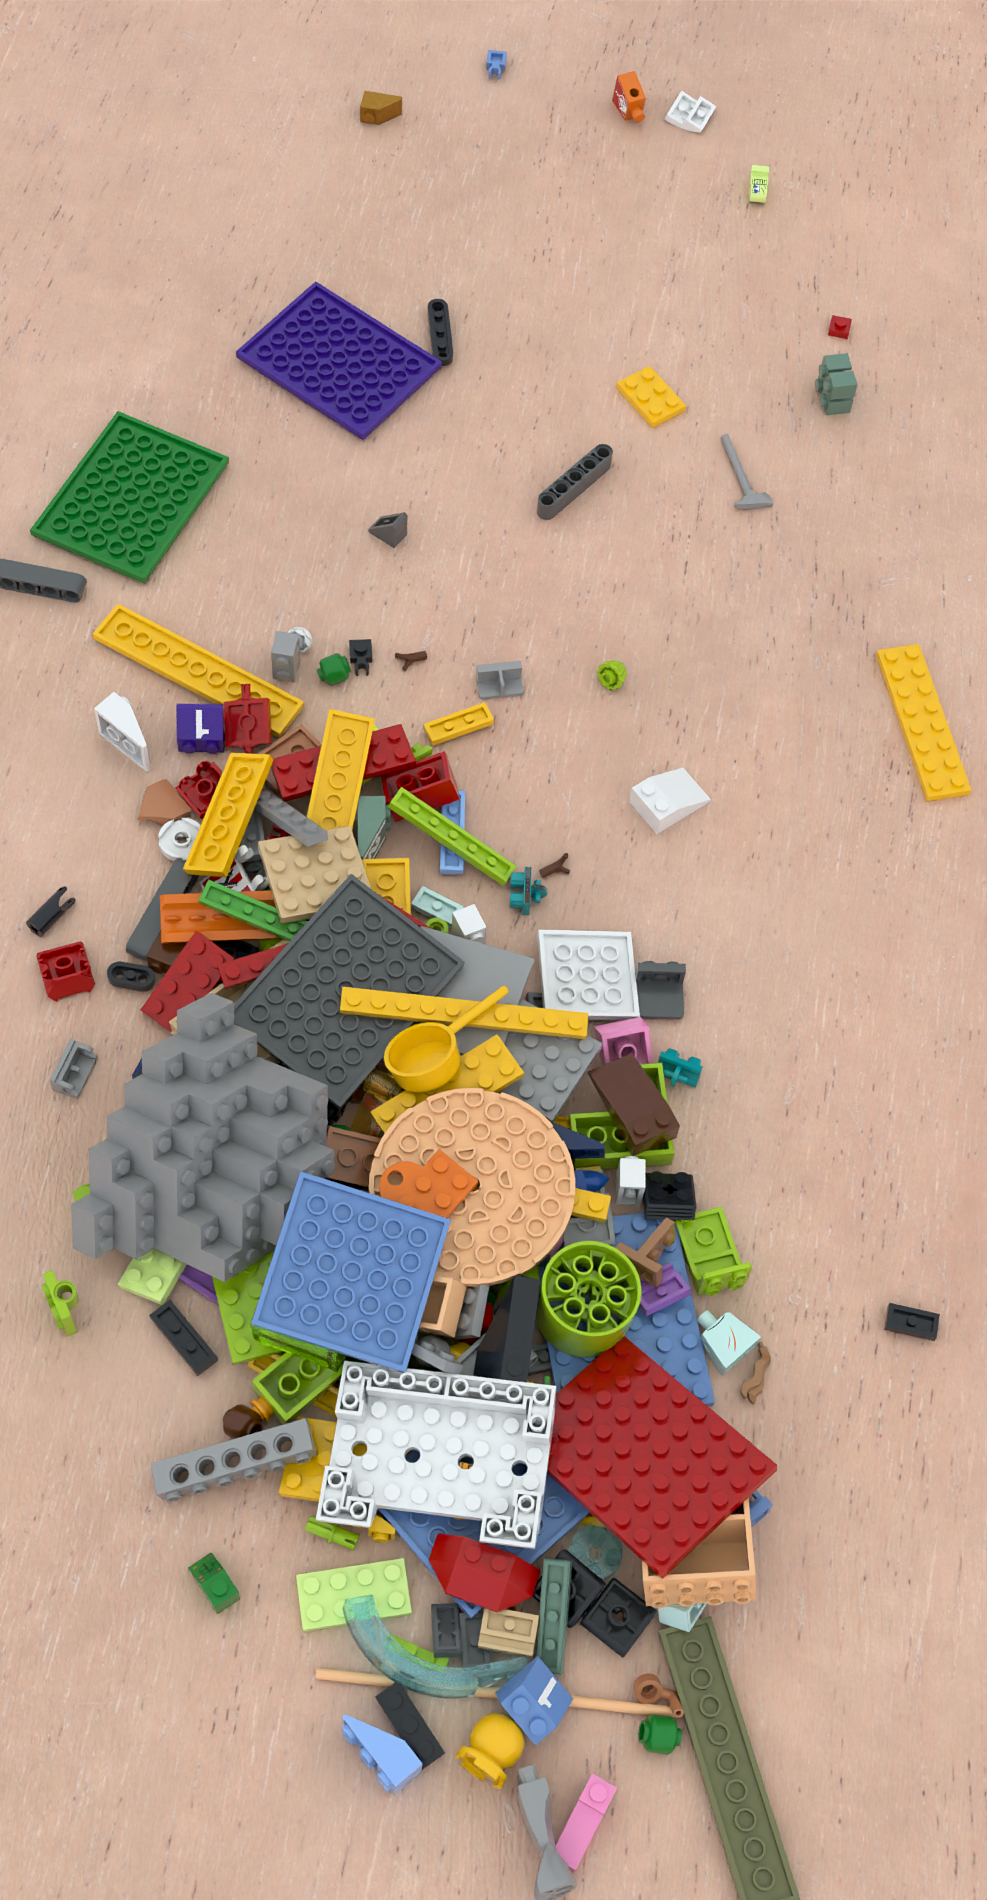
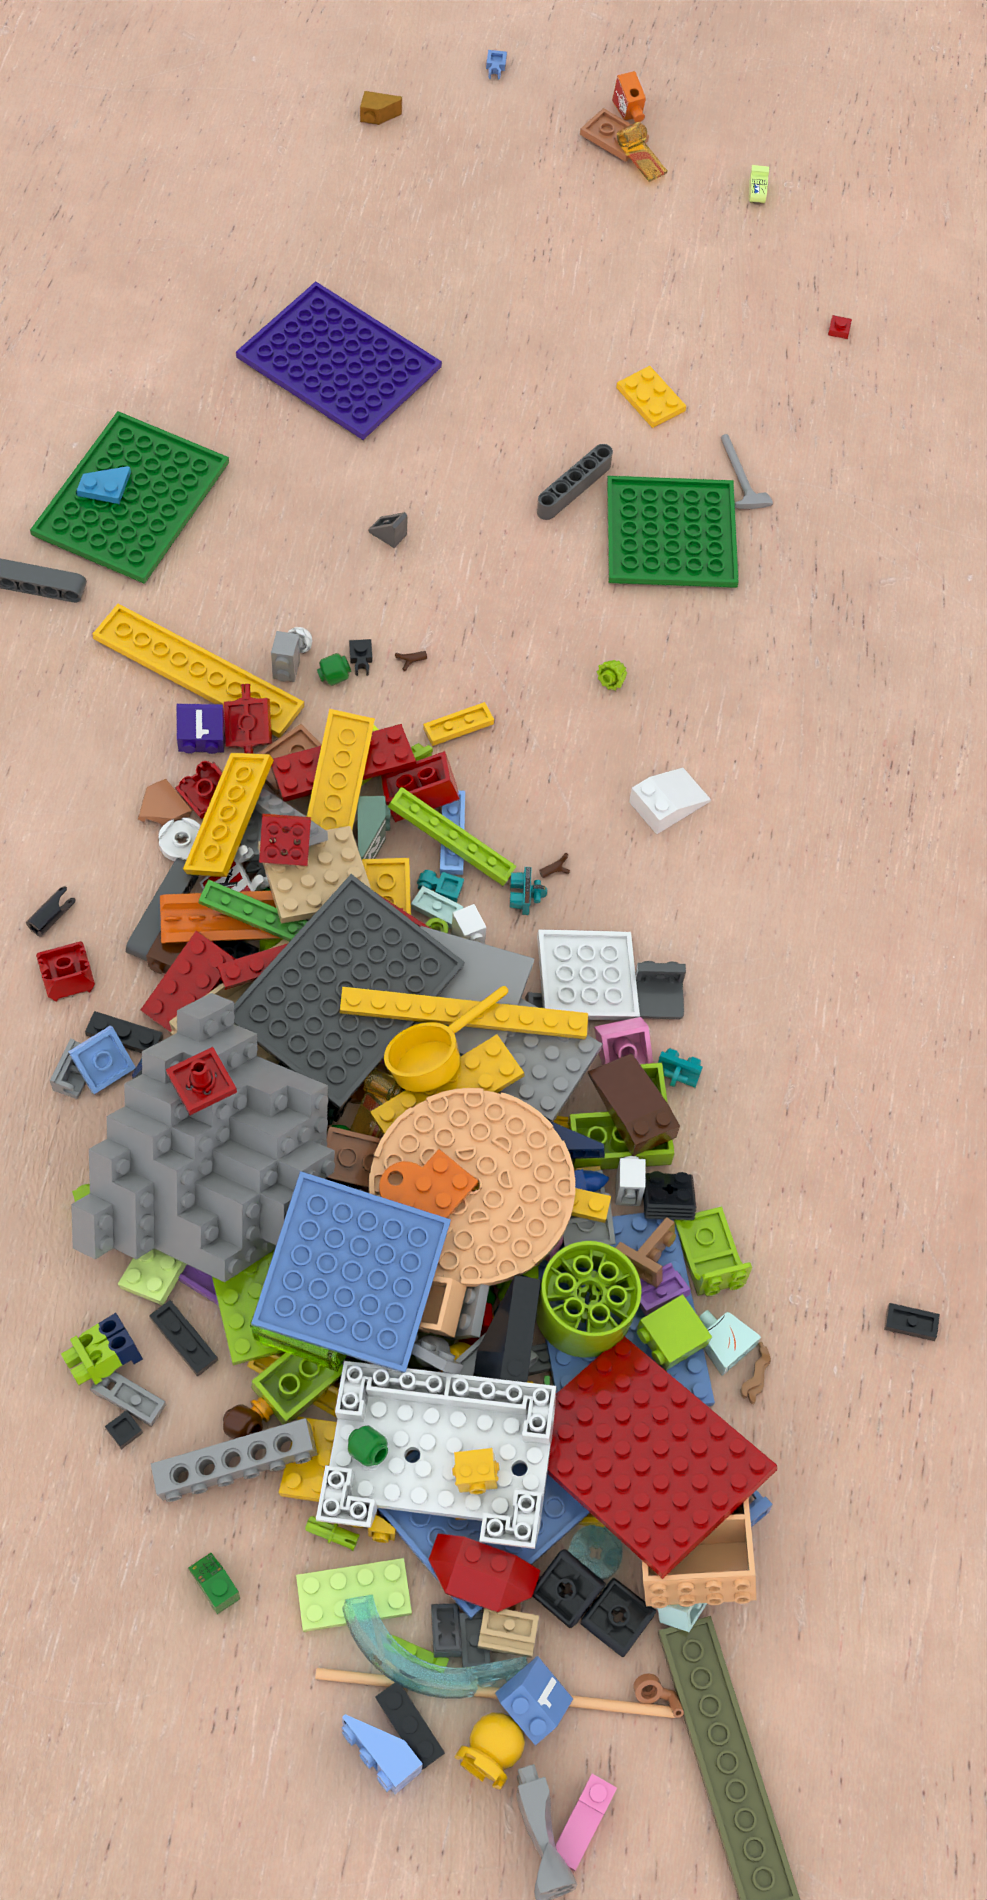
lime plate [41,1270,79,1337] -> none
white slope [94,692,151,773] -> none
black plate [107,962,155,991] -> none
black plate [427,299,453,366] -> none
light grey panel [476,661,524,700] -> none
sand green tile [536,1557,572,1675] -> none
green head [638,1714,682,1755] -> none
white slope [664,91,716,133] -> none
sand green piece [815,353,858,415] -> none
yellow plate [876,644,971,802] -> none
none -> lime hips [61,1313,143,1386]
none -> light blue plate [68,1026,136,1094]
none -> dark azure wing [77,466,131,504]
none -> black plate [85,1011,163,1053]
none -> light grey plate [90,1371,166,1427]
none -> black plate [105,1410,143,1449]
none -> red plate [166,1047,237,1115]
none -> red plate [259,814,311,866]
none -> green head [348,1425,388,1467]
none -> teal plate [417,870,464,903]
none -> yellow head [452,1448,500,1494]
none -> nougat plate [580,108,649,162]
none -> green plate [607,476,739,588]
none -> clear yellow door [617,122,668,182]
none -> lime brick [637,1294,712,1371]

